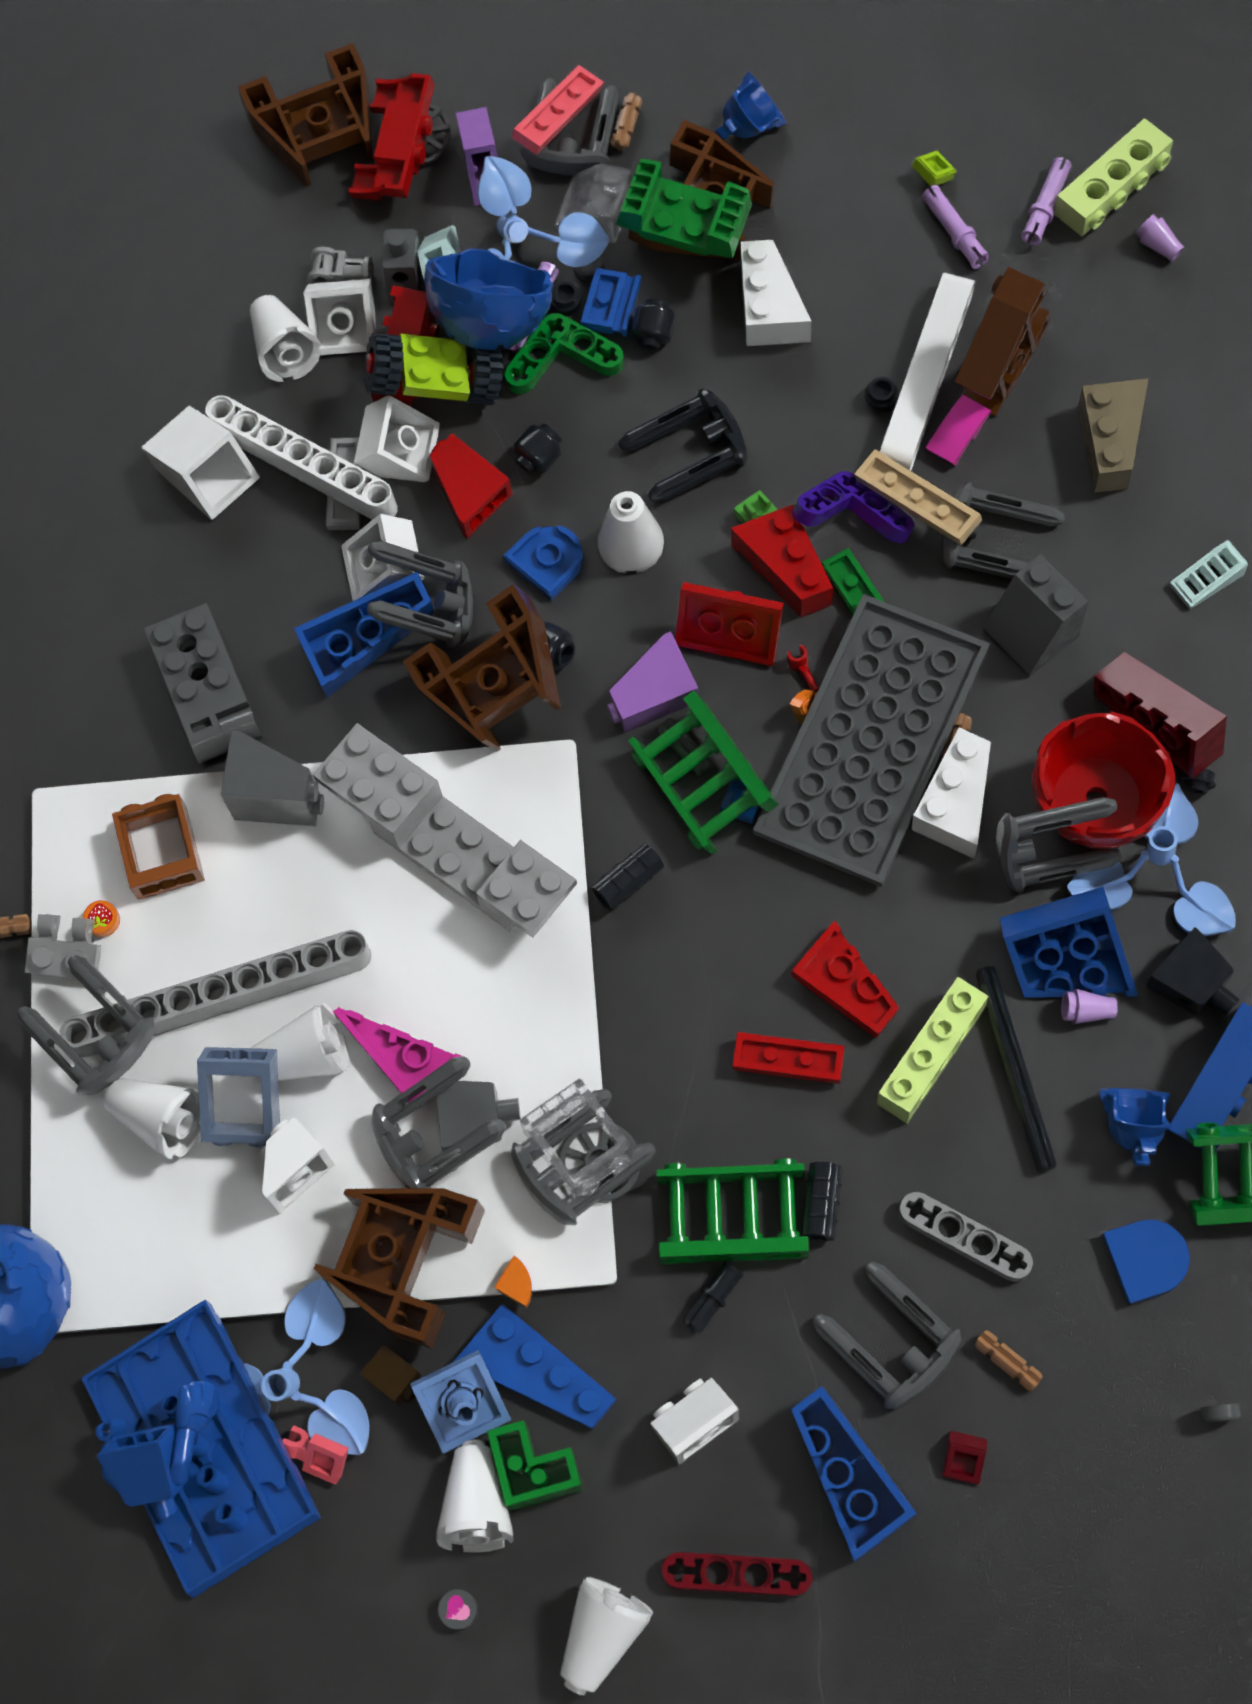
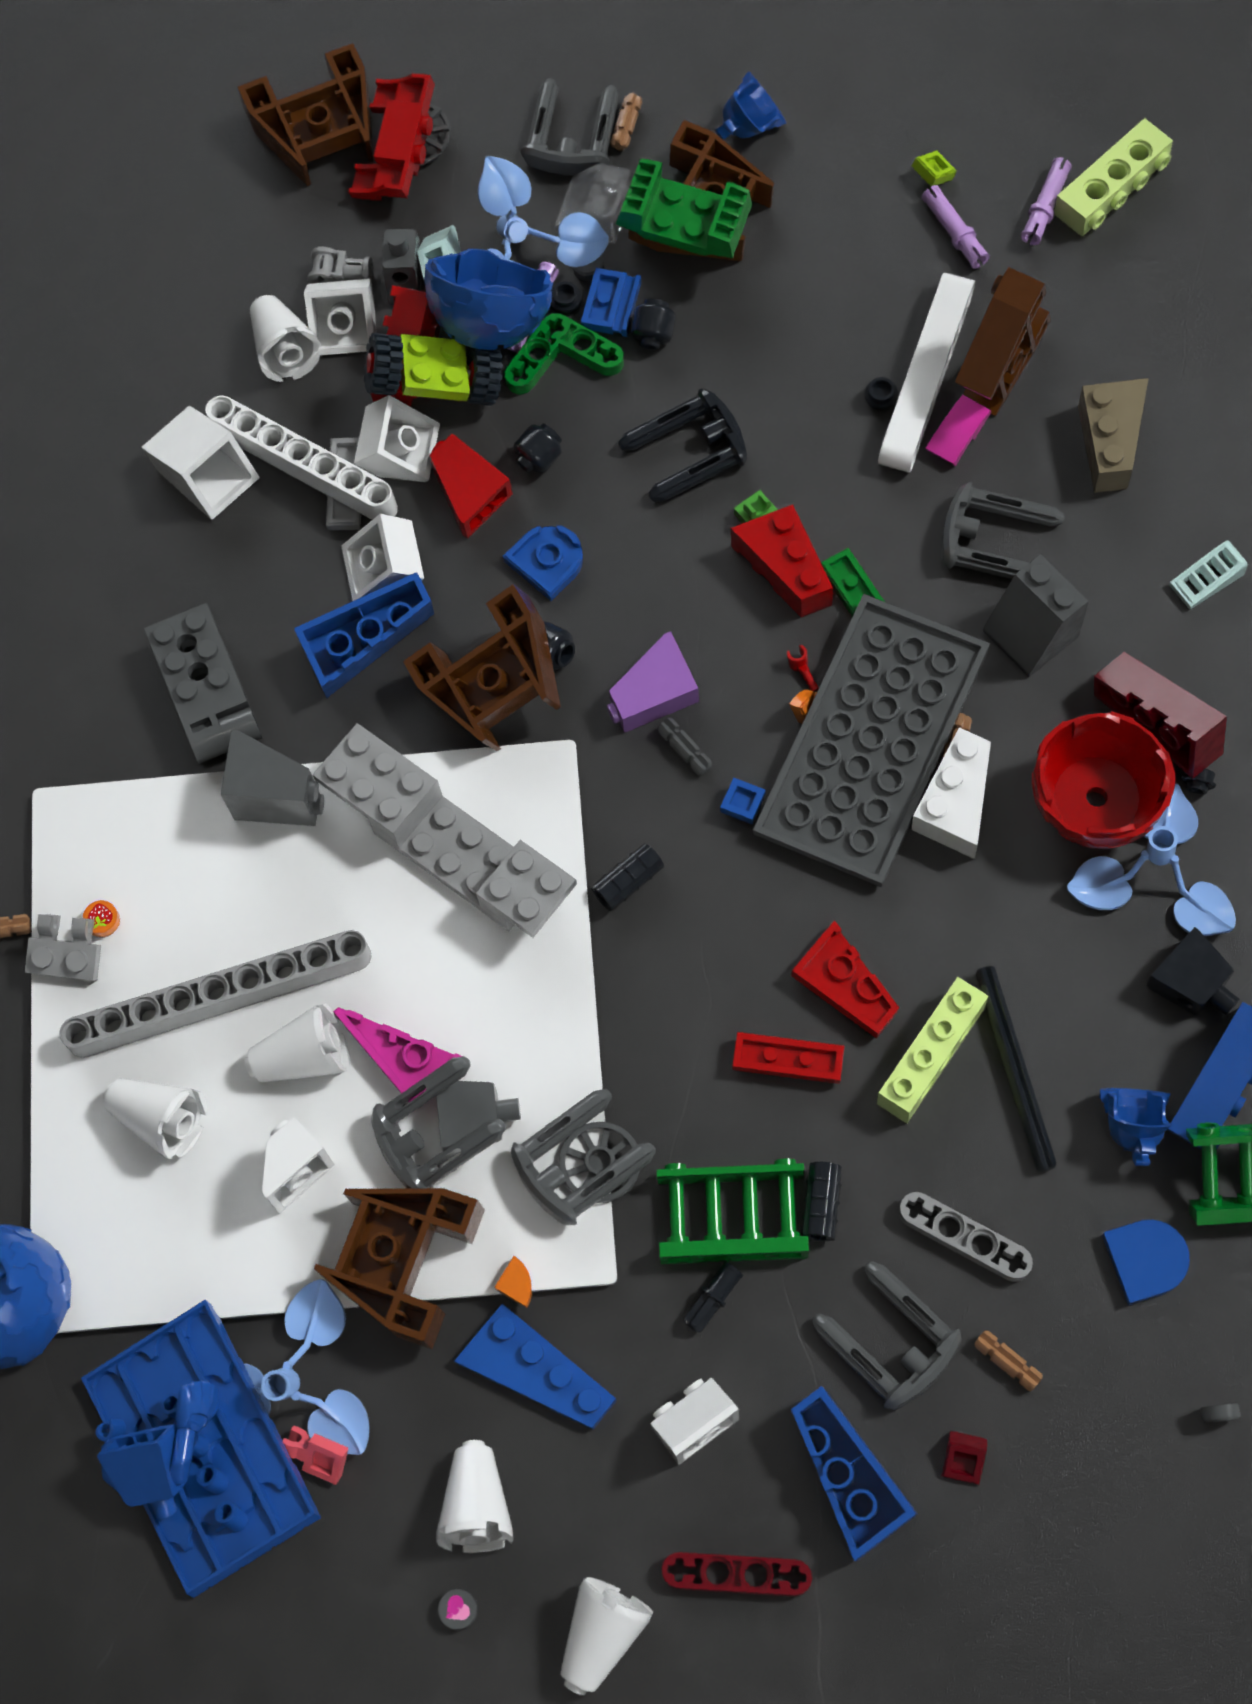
dark grey piece [17,955,155,1095] -> none
dark orange window [112,794,205,900] -> none
sand blue window [197,1047,280,1147] -> none
dark brown brick [360,1344,422,1407] -> none
dark grey piece [367,541,473,649] -> none
medium blue plate [410,1350,511,1454] -> none
medium lavender slope [456,107,497,206] -> none
green brick [487,1420,584,1511] -> none
coral plate [511,65,604,155] -> none
clear window [520,1078,634,1200] -> none
white cone [598,491,664,573] -> none
green fence [628,691,779,855] -> none
red plate [675,582,784,666] -> none
white wedge [741,240,811,346] -> none
dark purple beam [792,471,914,543] -> none
tan plate [854,449,982,545] -> none
dark grey piece [996,797,1122,894] -> none
blue wedge [1000,886,1138,998] -> none
lavender cone [1061,988,1118,1024] -> none
lavender cone [1136,214,1185,262] -> none

